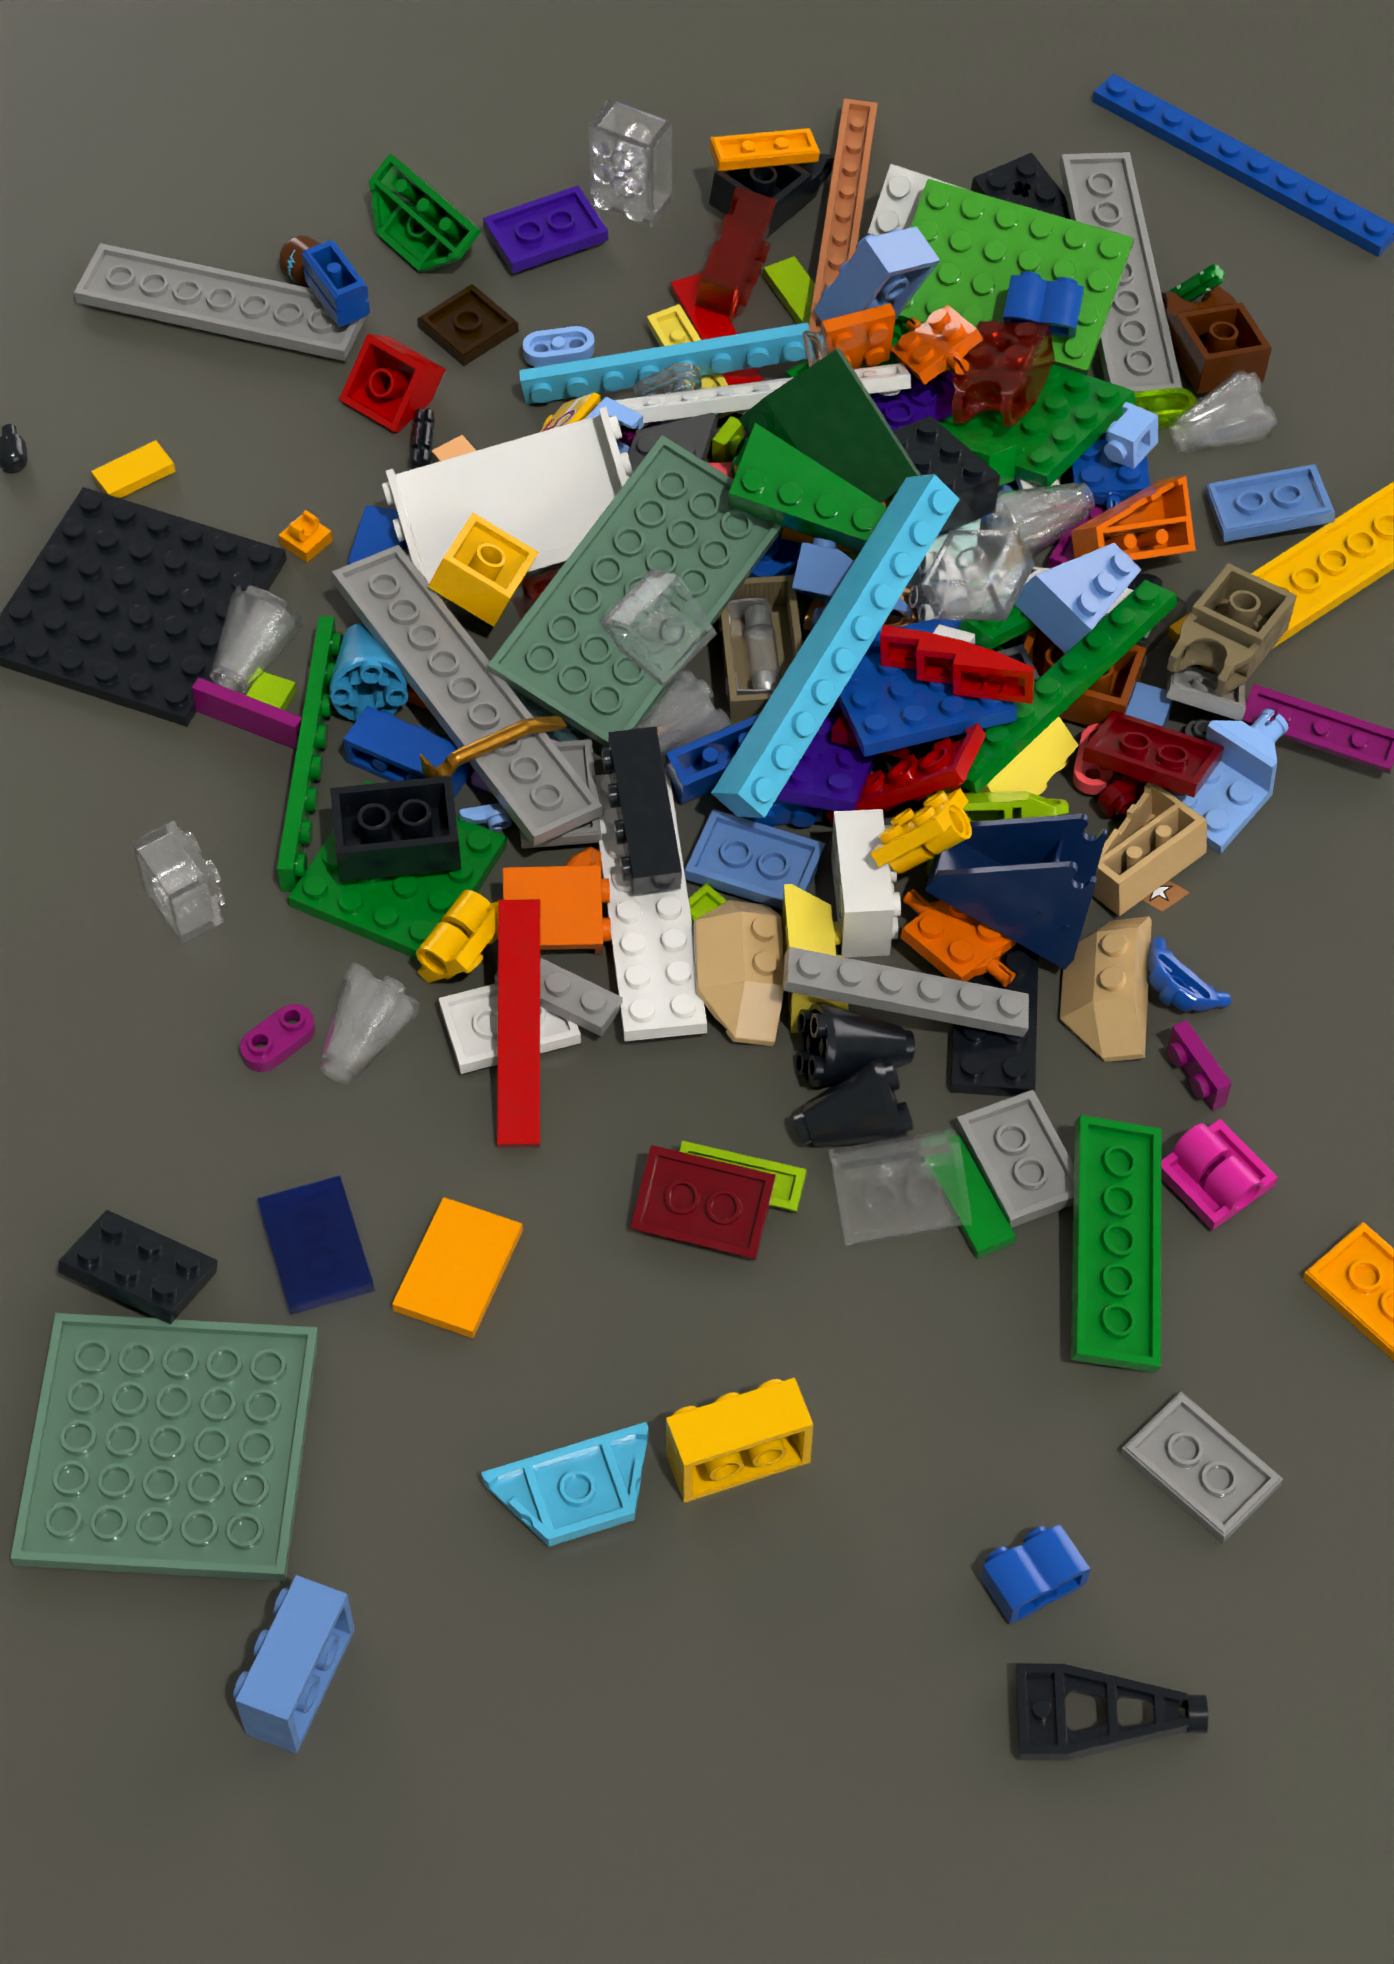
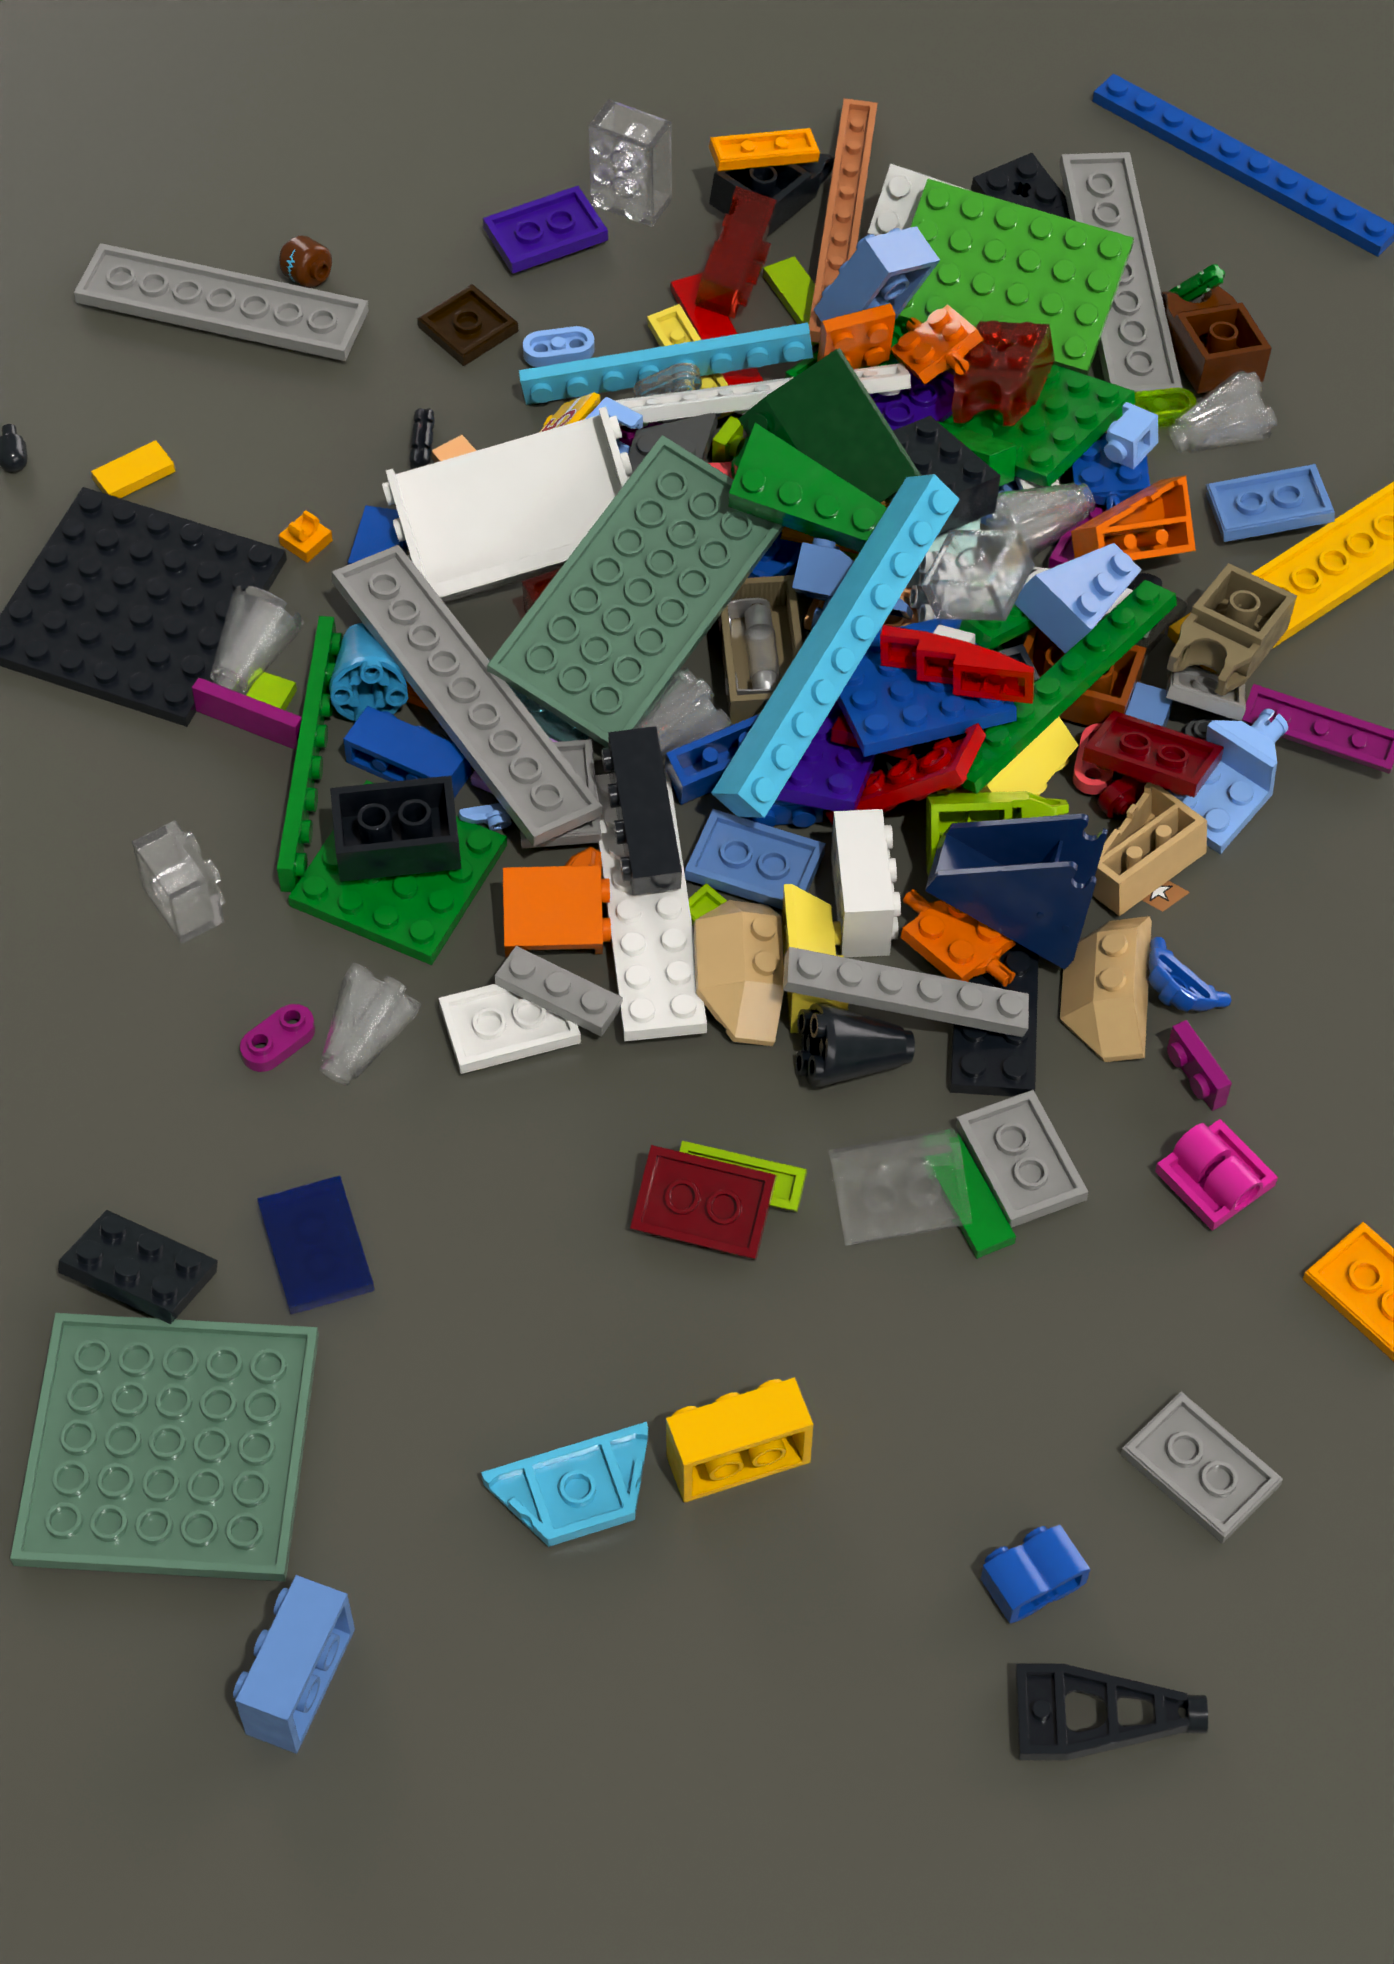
blue brick [302,240,370,327] -> none
red slope [339,333,446,433] -> none
green wedge [369,153,481,273] -> none
light orange tile [392,1197,523,1339] -> none
yellow plate [416,890,498,983] -> none
pearl gold piece [420,716,567,778] -> none
yellow slope [428,513,539,627] -> none
red tile [497,899,541,1147] -> none
clear slope [600,569,717,686] -> none
black cone [793,1058,914,1146] -> none
clear piece [802,330,830,367] -> none
yellow plate [870,788,972,874] -> none
blue brick [1003,271,1084,337] -> none
green plate [1071,1115,1162,1373] -> none

